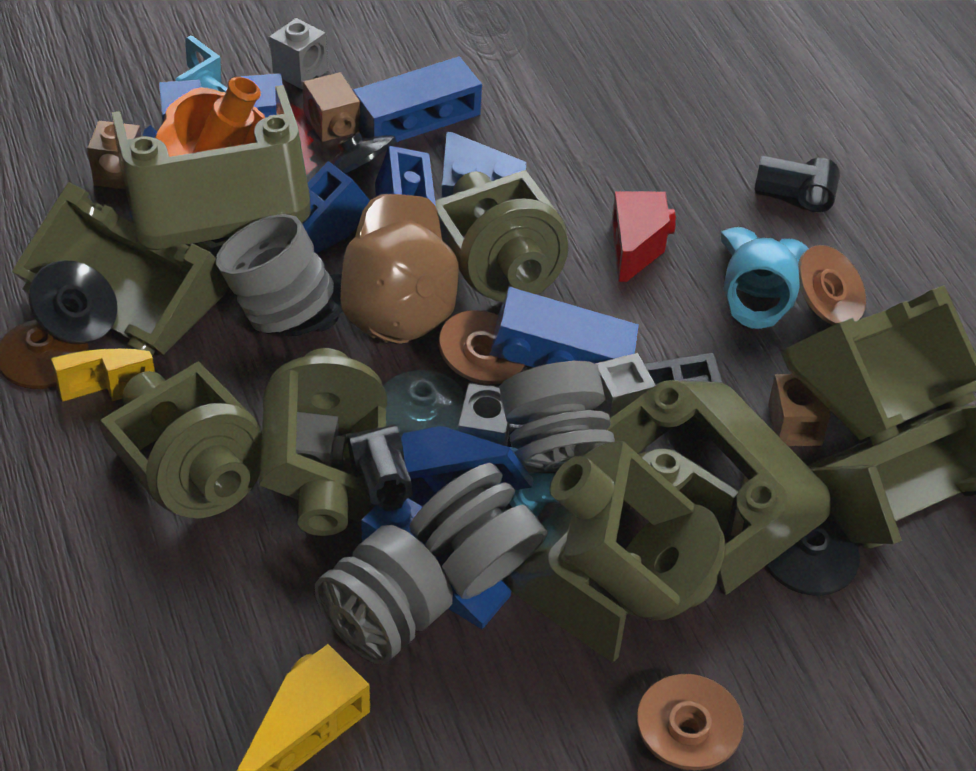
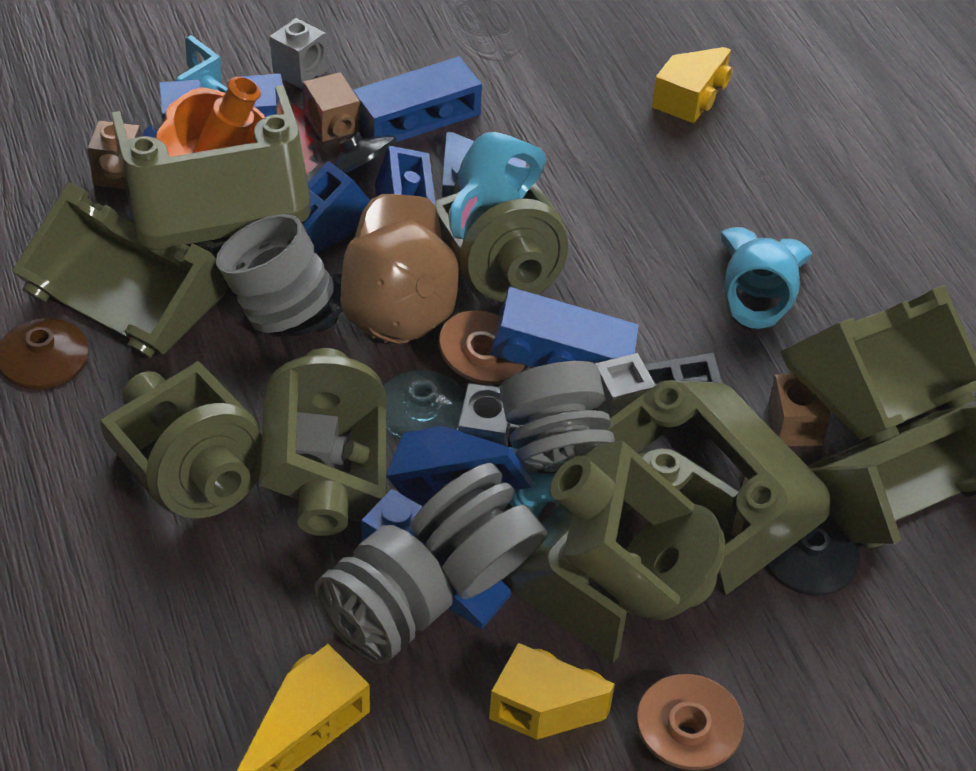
black dish [29,260,118,344] -> none
yellow slope [51,348,155,402] -> none
black piece [347,424,413,511] -> none
slope [611,191,676,282] -> none
black piece [754,156,840,212] -> none
nougat dish [798,245,866,325] -> none
none -> medium azure piece [448,132,546,239]
none -> yellow slope [489,643,615,740]
none -> yellow slope [651,47,733,123]

